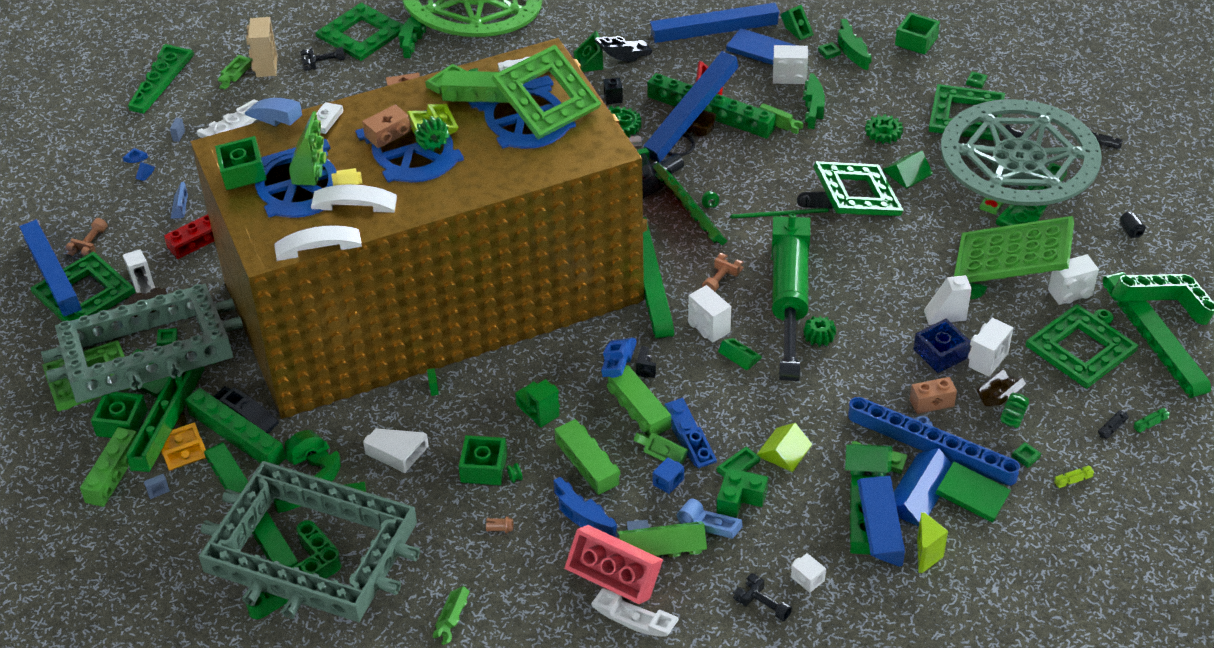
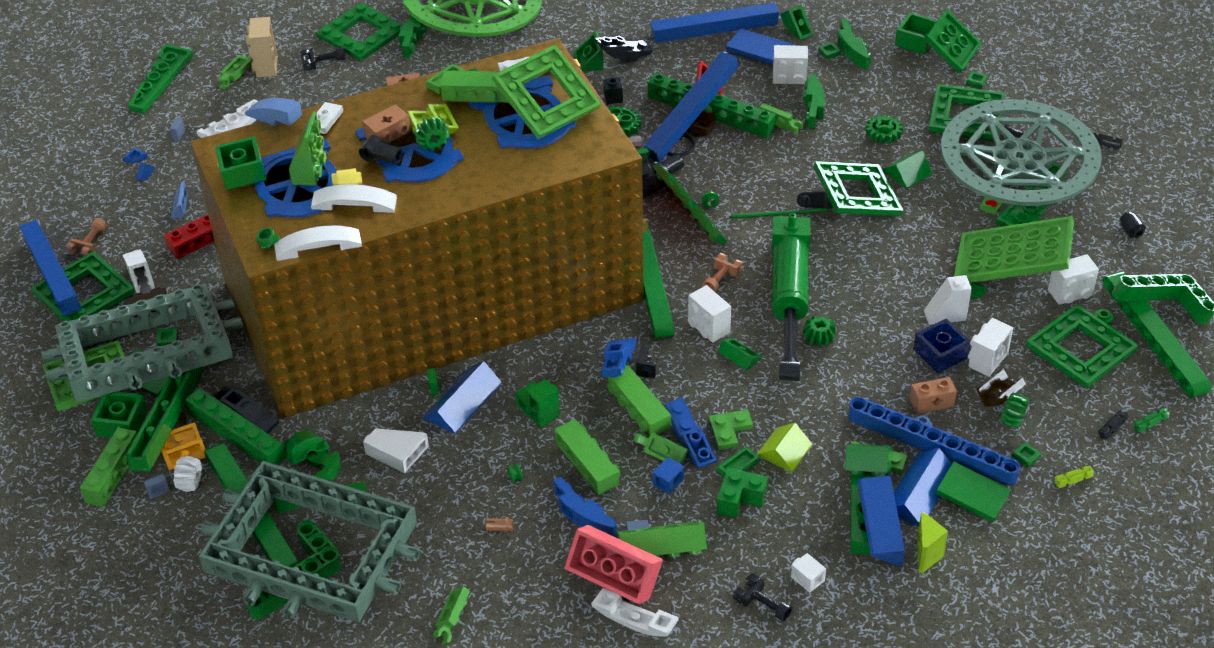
green brick [459,435,507,485] -> none
medium blue plate [677,499,743,539] -> none
none -> white gear [173,456,202,492]
none -> green plate [255,227,280,249]
none -> black piece [359,135,403,165]
none -> slope [423,361,501,434]
none -> bright green plate [709,410,753,450]
none -> green plate [923,9,981,73]

